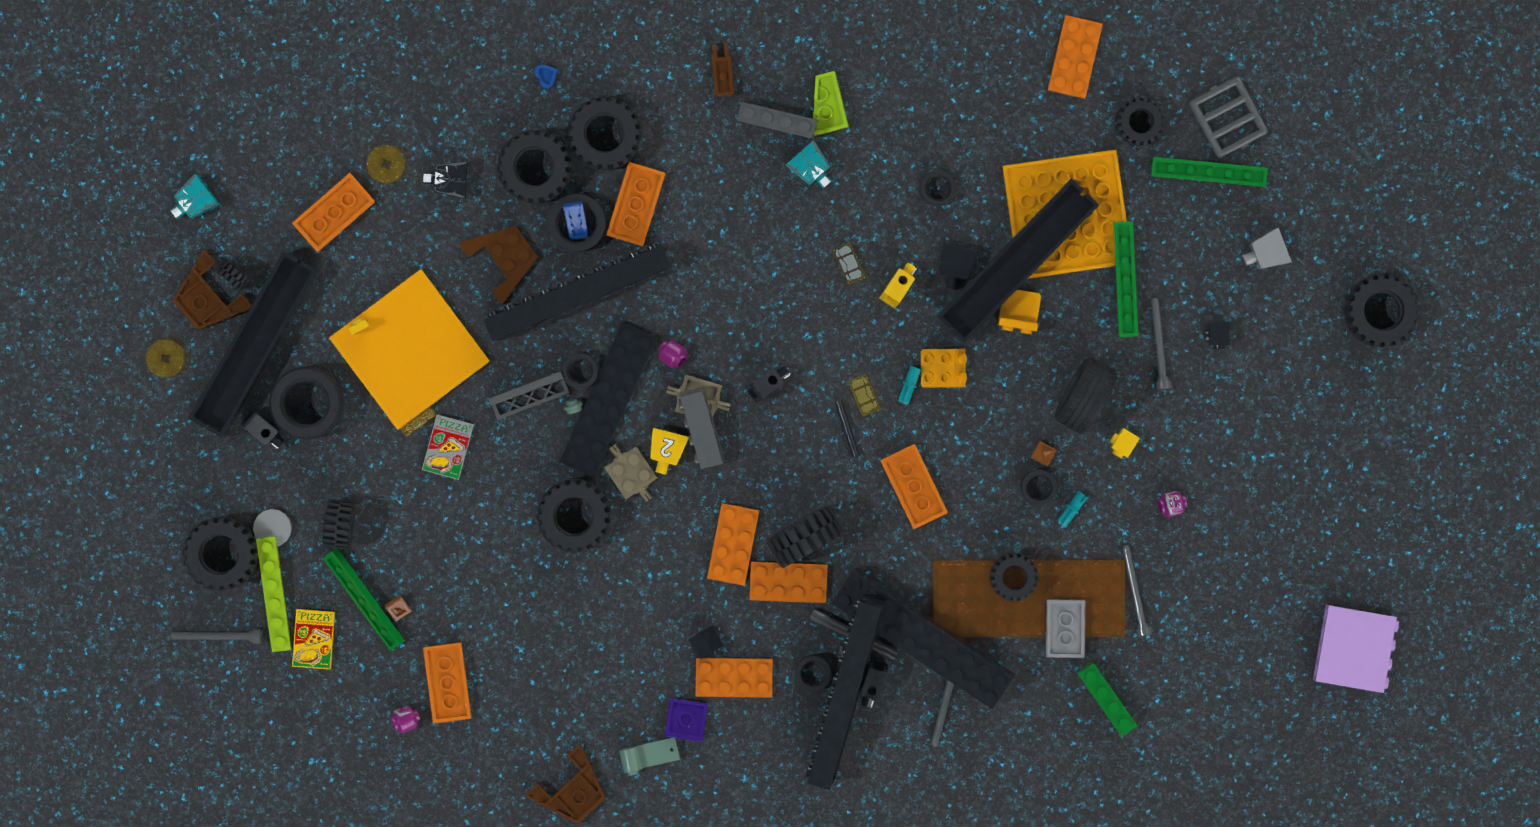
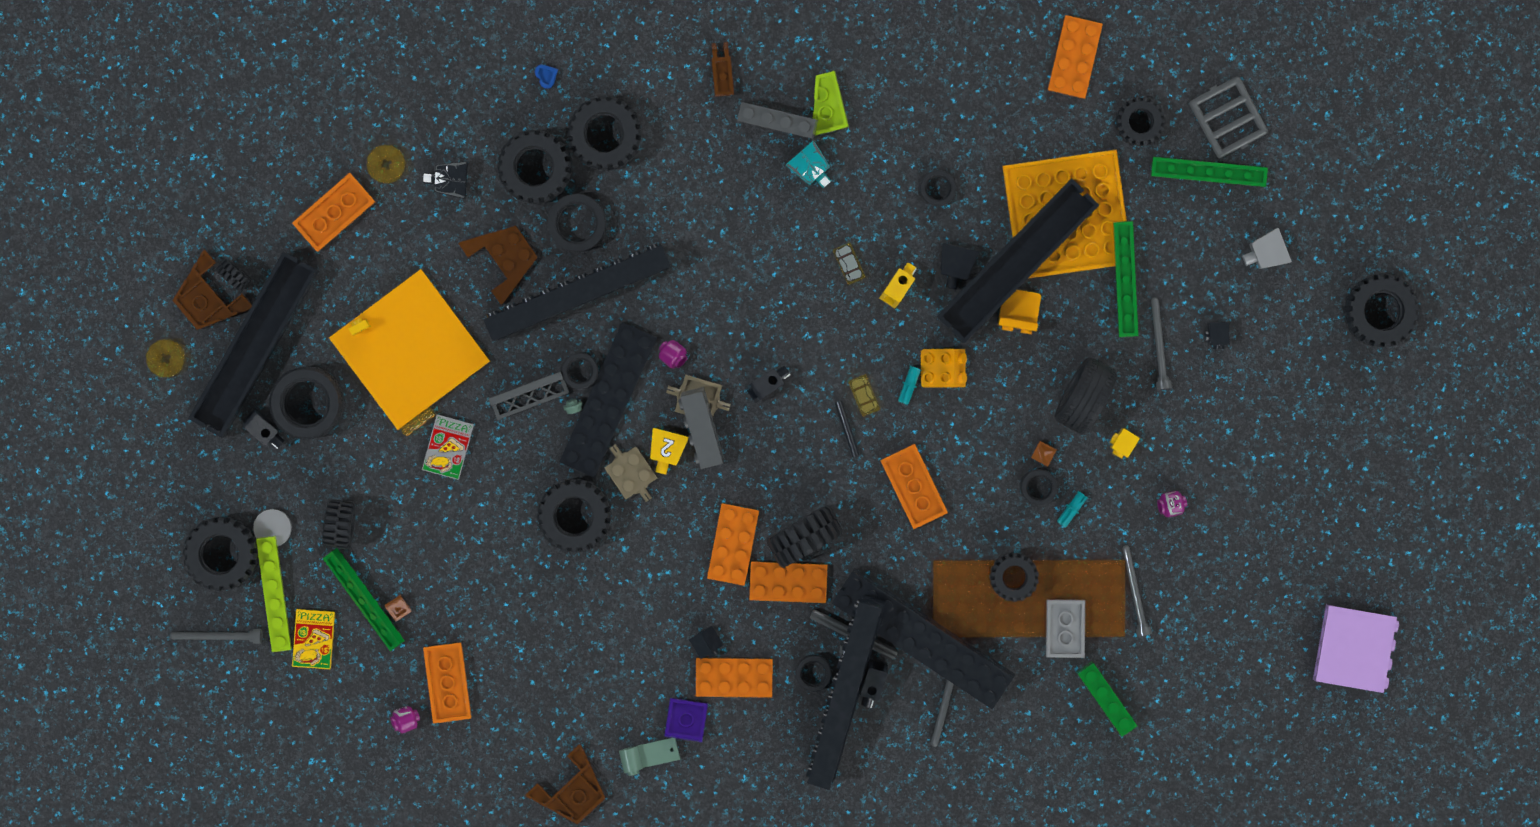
teal torso [171,174,220,219] -> none
blue plate [563,201,589,240] -> none
orange plate [606,162,666,247] -> none

